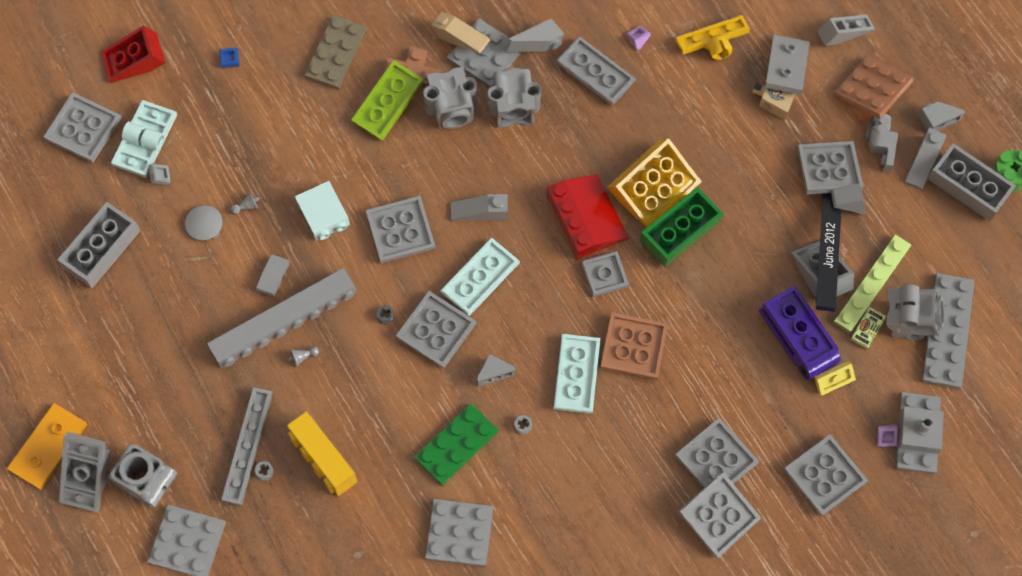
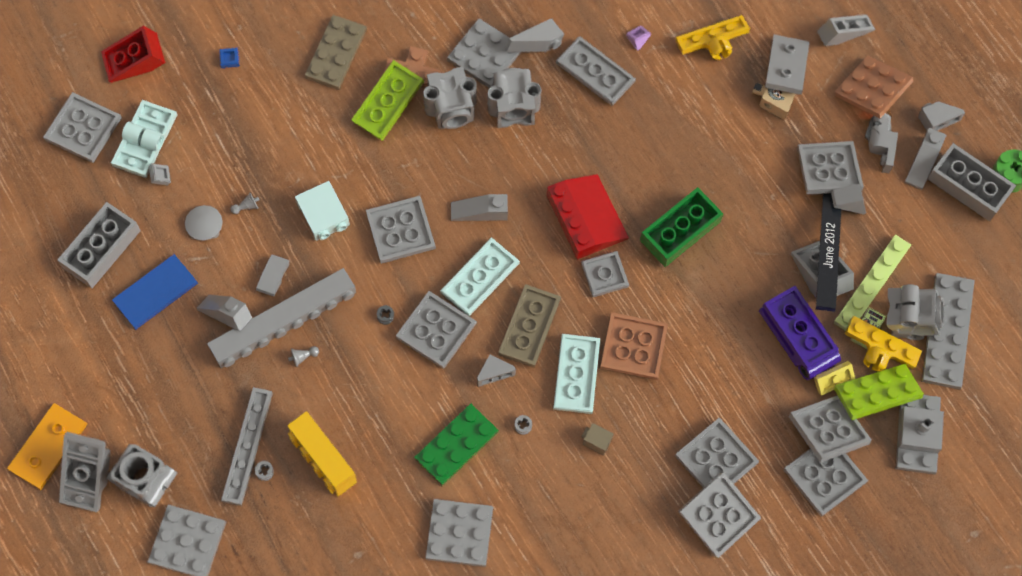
tan slope [431,12,490,54] -> none
yellow slope [607,138,701,228] -> none
lavender slope [877,424,898,446] -> none
none -> blue tile [112,254,198,330]
none -> light grey slope [197,295,252,331]
none -> dark tan plate [498,284,561,368]
none -> dark tan brick [582,423,614,456]
none -> light grey plate [789,395,871,463]
none -> lime plate [834,364,924,420]
none -> yellow plate [844,316,922,372]

